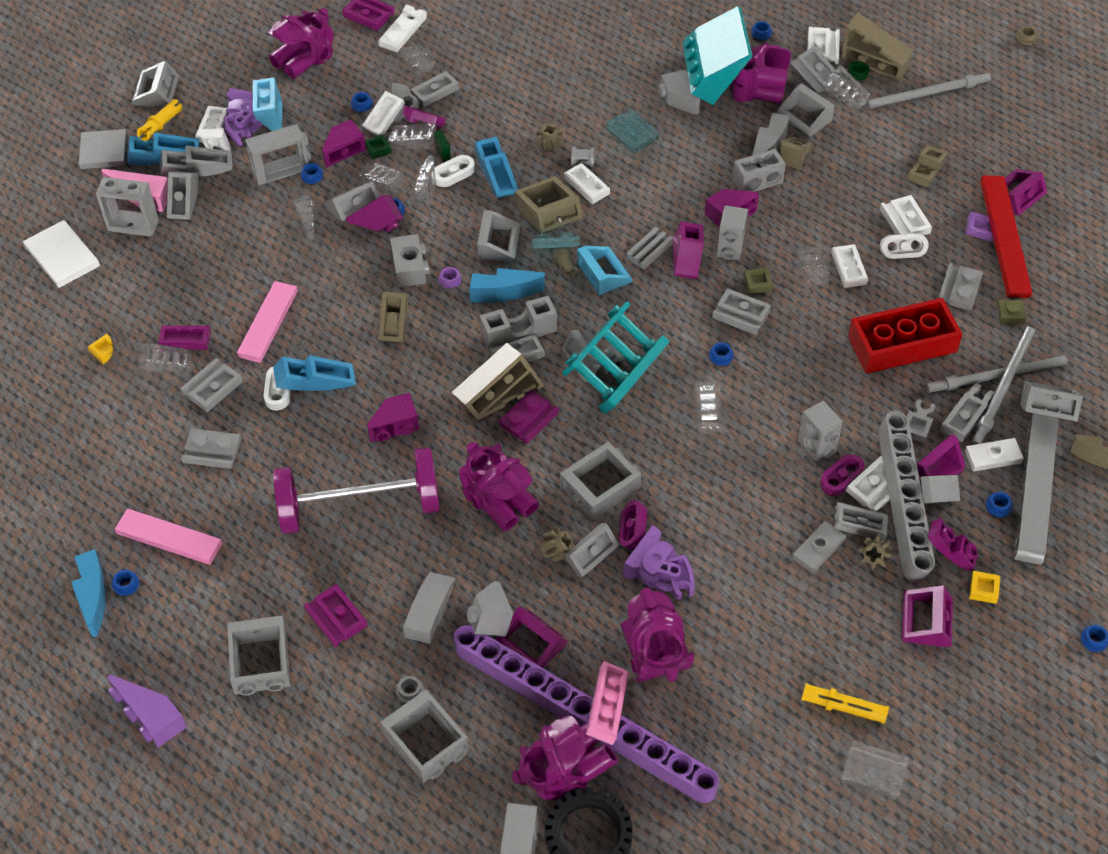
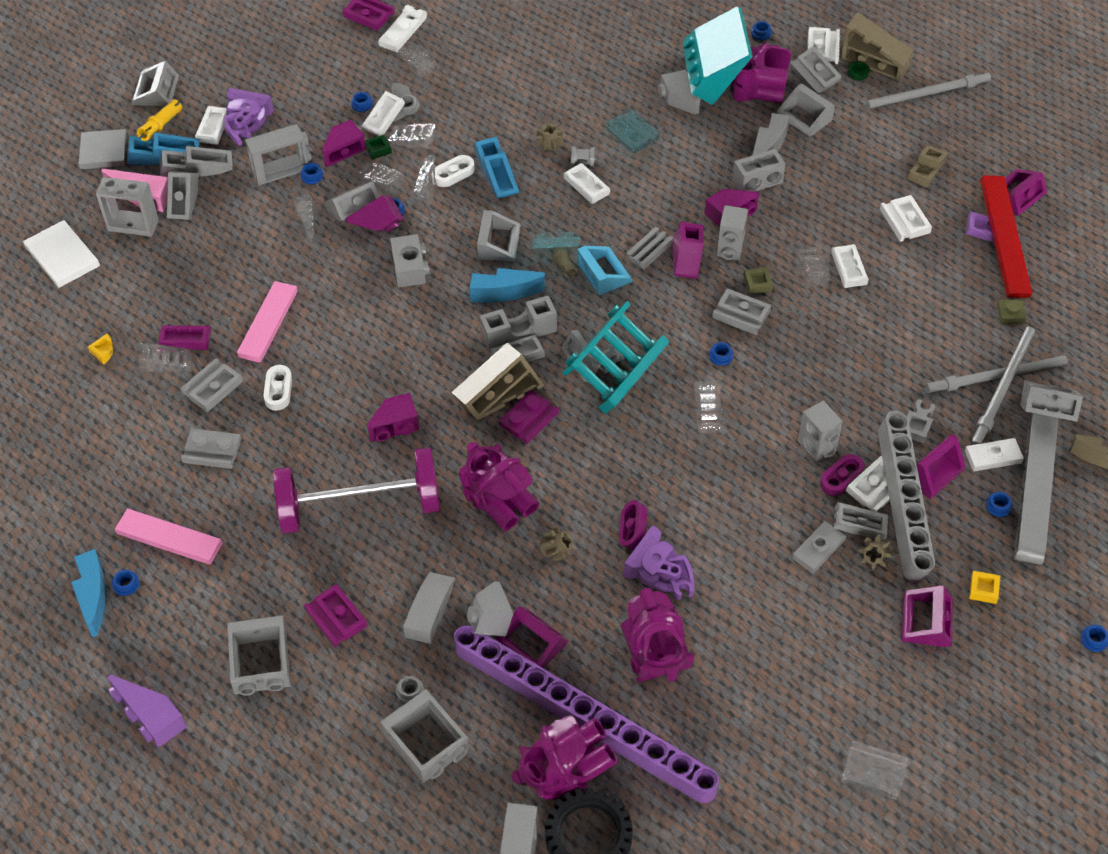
white plate [200,128,231,151] -> none
medium azure tile [253,77,282,131] -> none
magenta helmet [268,8,334,79] -> none
dark azure slope [273,355,356,391] -> none
dark tan slope [378,292,409,342] -> none
magenta plate [402,105,446,130] -> none
light grey plate [411,71,459,108] -> none
dark green tile [434,130,451,162] -> none
medium lavender plate [438,267,461,289] -> none
dark tan window [515,176,583,234] -> none
light grey window [560,441,642,521] -> none
light grey plate [564,523,620,577] -> none
bright pink tile [586,661,629,745] -> none
dark tan slope [780,137,814,170] -> none
yellow pin [801,683,889,724] -> none
clear slope [822,65,871,111] -> none
red brick [848,298,963,374] -> none
white plate [880,233,928,259] -> none
light grey tile [921,475,960,503] -> none
magenta slope [927,518,978,572] -> none
light grey plate [939,263,983,311] -> none
light grey hinge [940,383,995,442] -> none
dark tan plate [1016,26,1038,45] -> none

